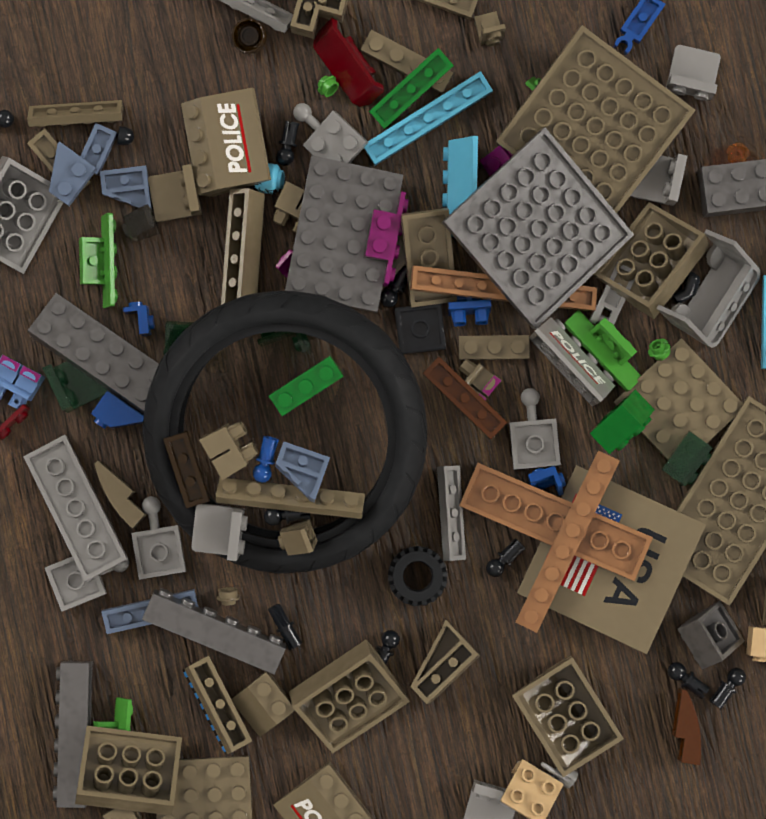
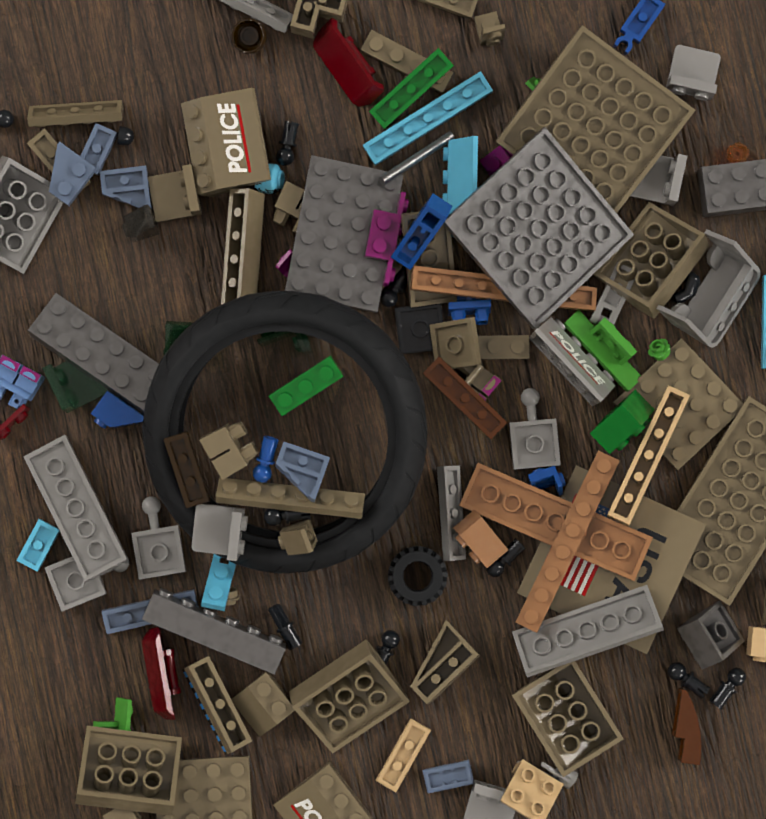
flat silver brick [53,661,93,808] -> none
bright green bracket [79,213,118,309] -> none
dark tan slope [95,460,147,528] -> none
blue bracket [123,302,155,336] -> none
light grey plate [293,103,368,163] -> none
bright green plate [318,75,339,97] -> none
clear green bracket [661,431,713,486] -> none
none -> medium azure plate [16,519,60,572]
none -> dark red piece [142,627,181,720]
none -> medium azure plate [201,554,236,611]
none -> tan tile [376,718,431,792]
none -> flat silver bar [379,132,454,185]
none -> blue slope [391,193,453,270]
none -> sand blue plate [422,759,474,793]
none -> dark tan plate [429,317,481,369]
none -> medium nougat brick [453,510,508,568]
none -> light grey plate [512,585,664,677]
none -> tan brick [607,385,690,527]

